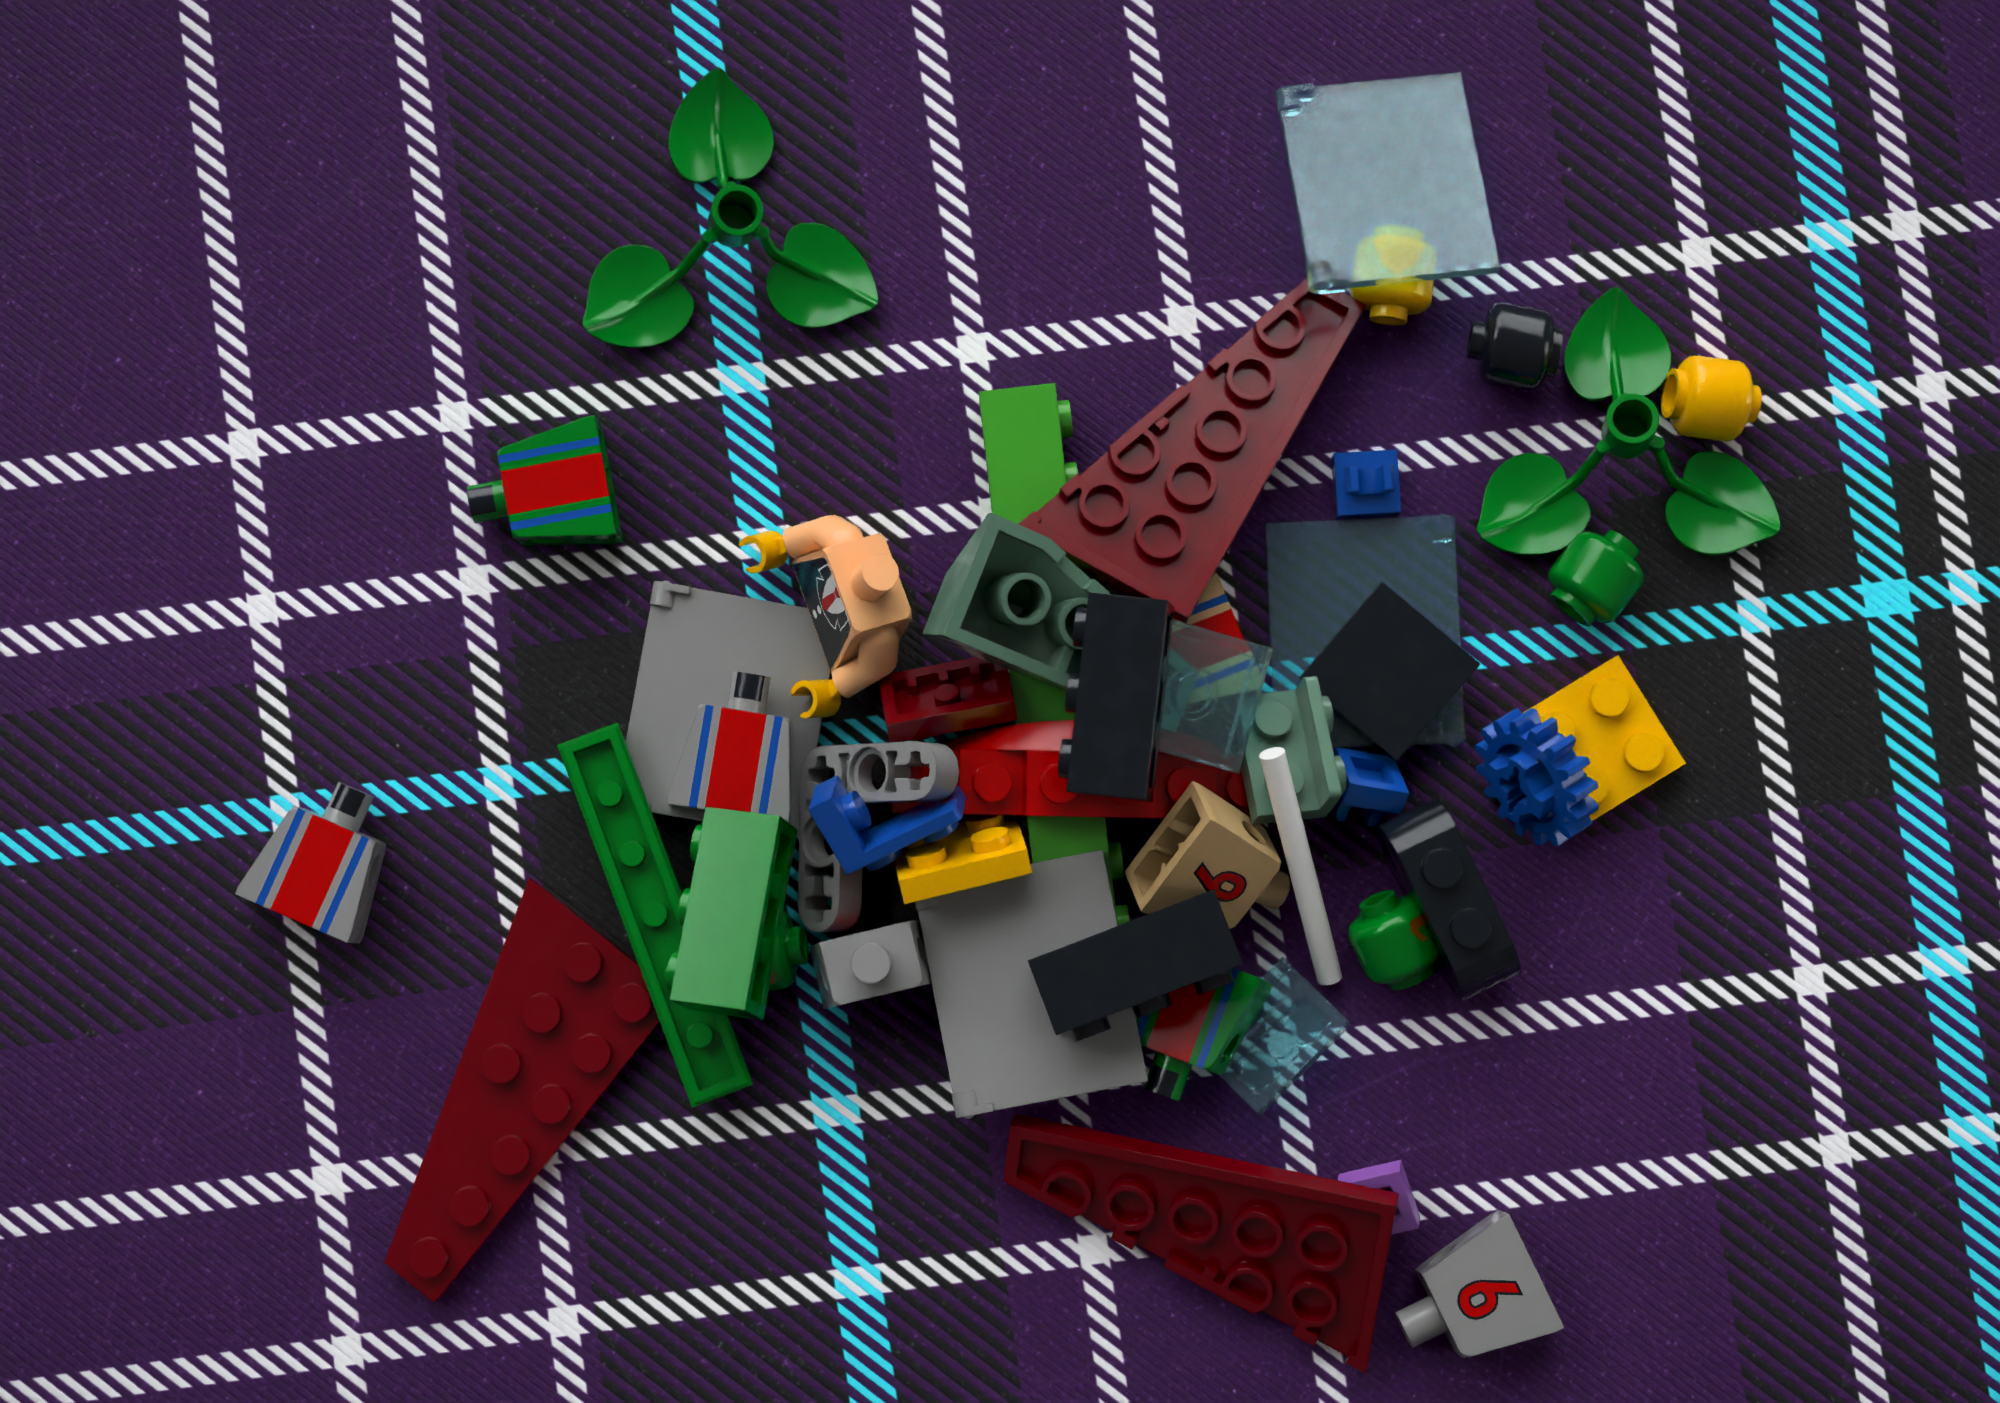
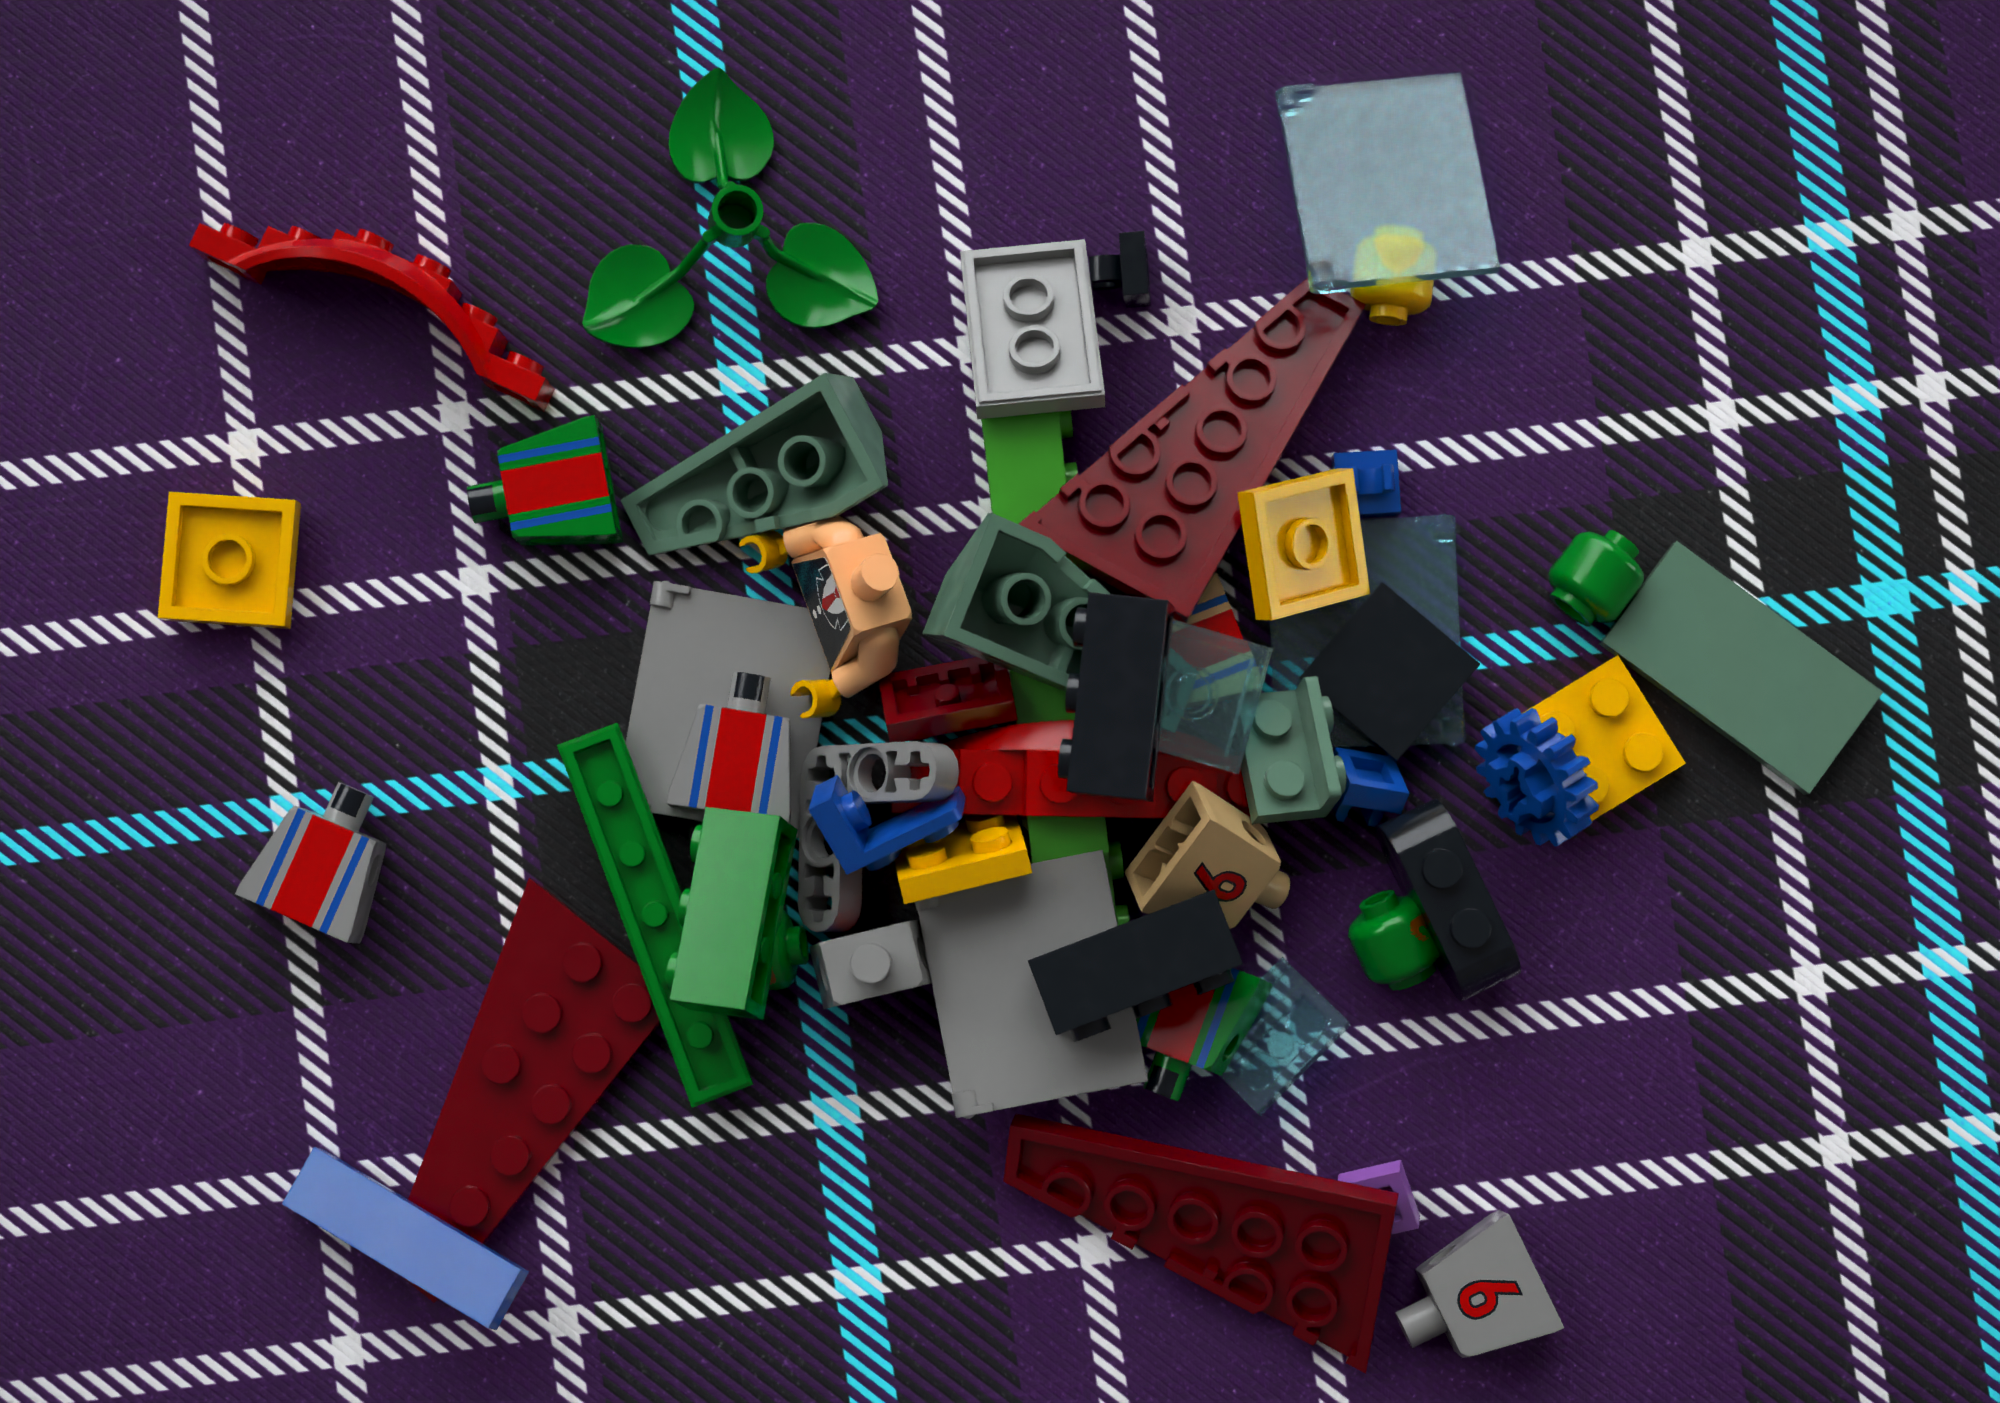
white bar [1259,747,1342,986] -> none
black head [1466,302,1563,391] -> none
green plant [1477,287,1780,556] -> none
yellow head [1661,356,1762,442] -> none
none -> yellow plate [158,492,301,629]
none -> red piece [189,223,555,412]
none -> tile [282,1147,529,1330]
none -> sand green wedge [620,373,888,555]
none -> light grey tile [960,239,1105,419]
none -> black tile [1089,231,1151,308]
none -> yellow plate [1237,468,1370,621]
none -> sand green tile [1599,541,1883,795]

